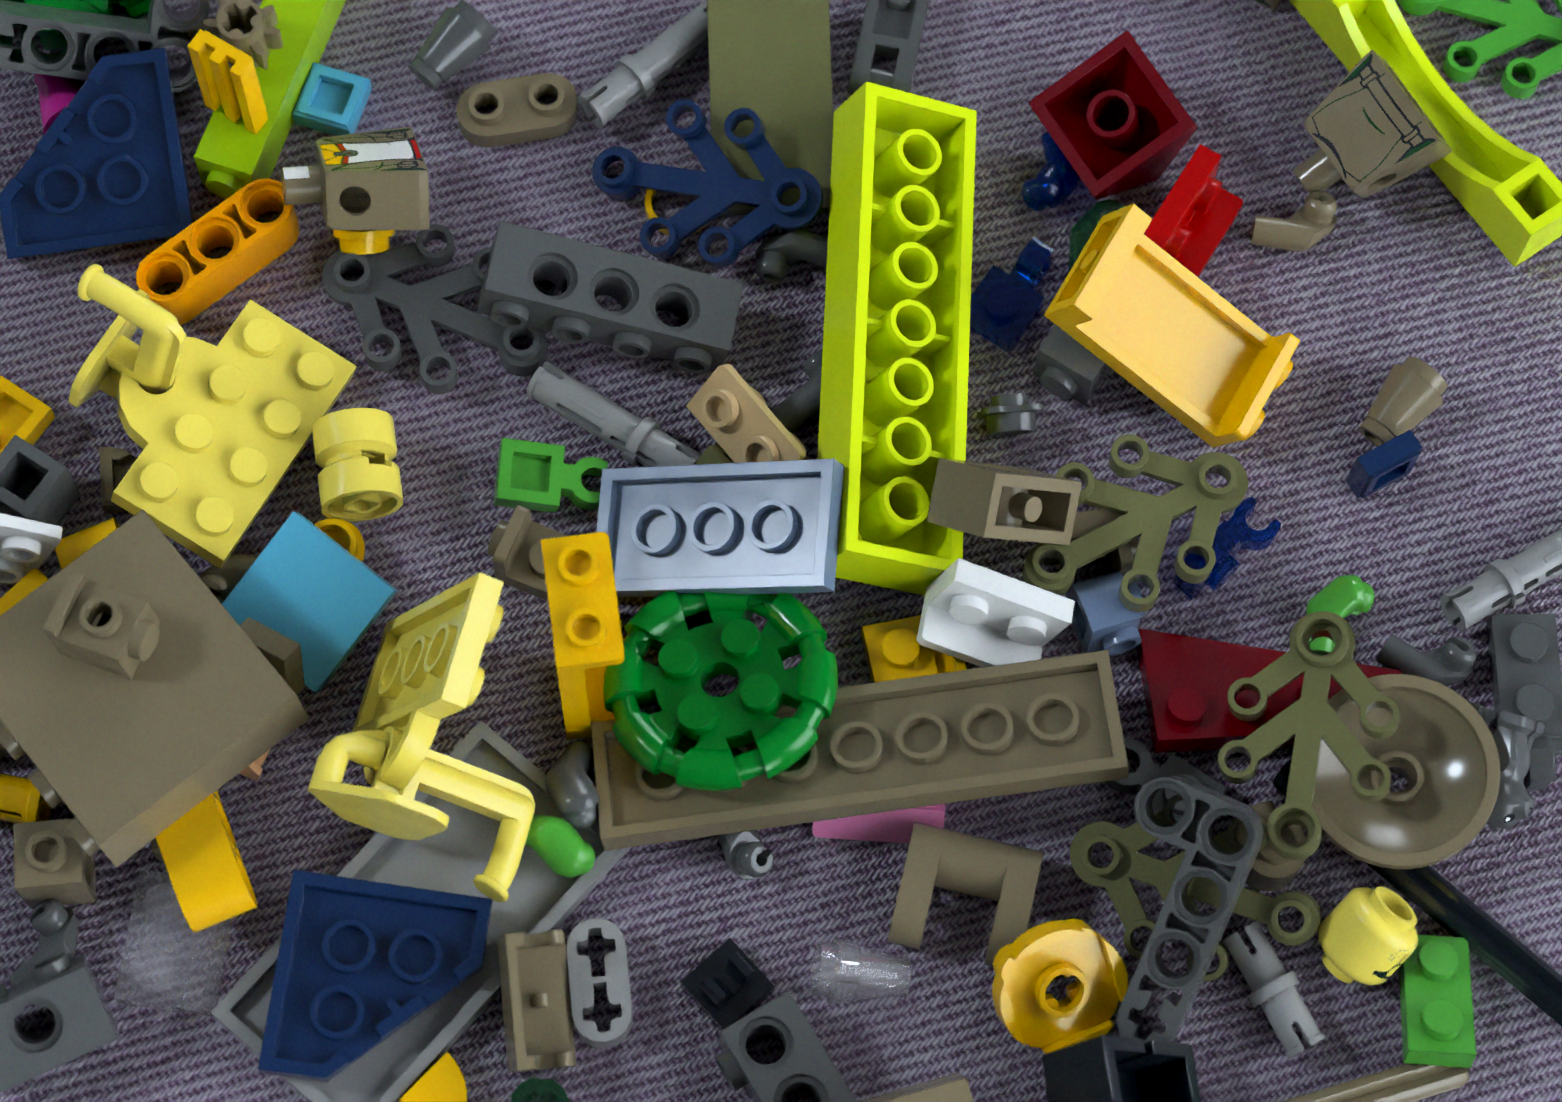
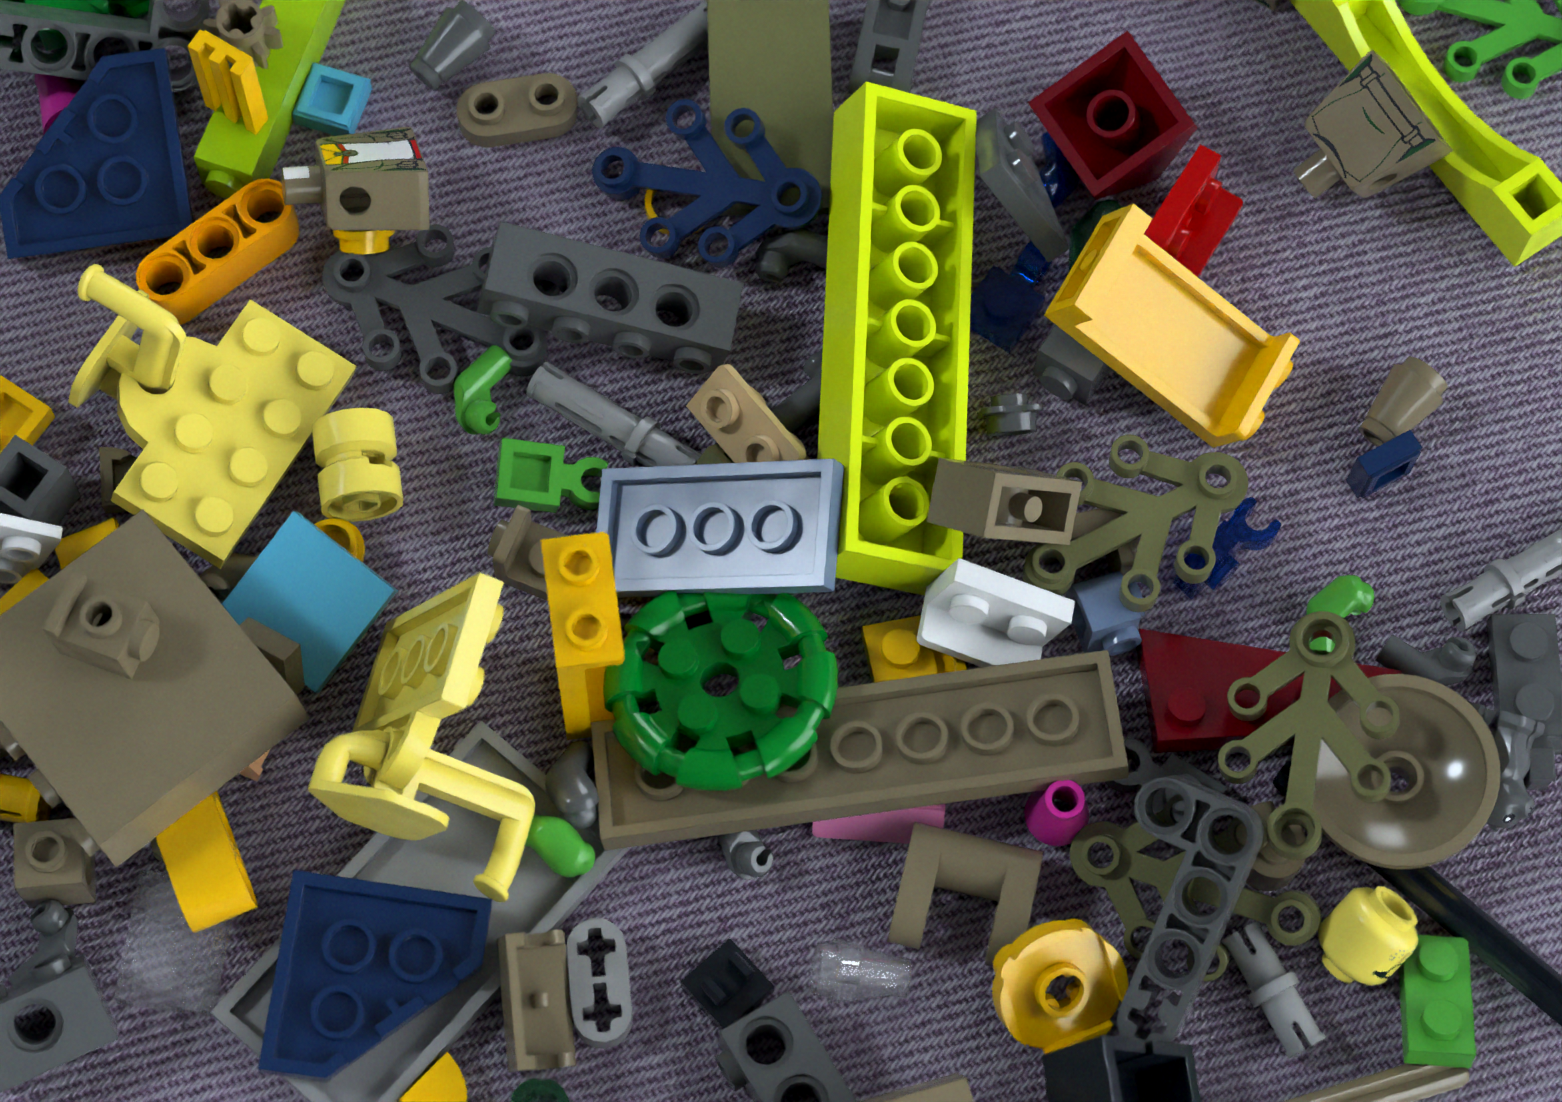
dark tan arm [1250,191,1337,252] -> none
none -> bright green arm [454,345,512,435]
none -> dark grey wing [976,108,1069,263]
none -> dark pink cone [1024,780,1089,846]

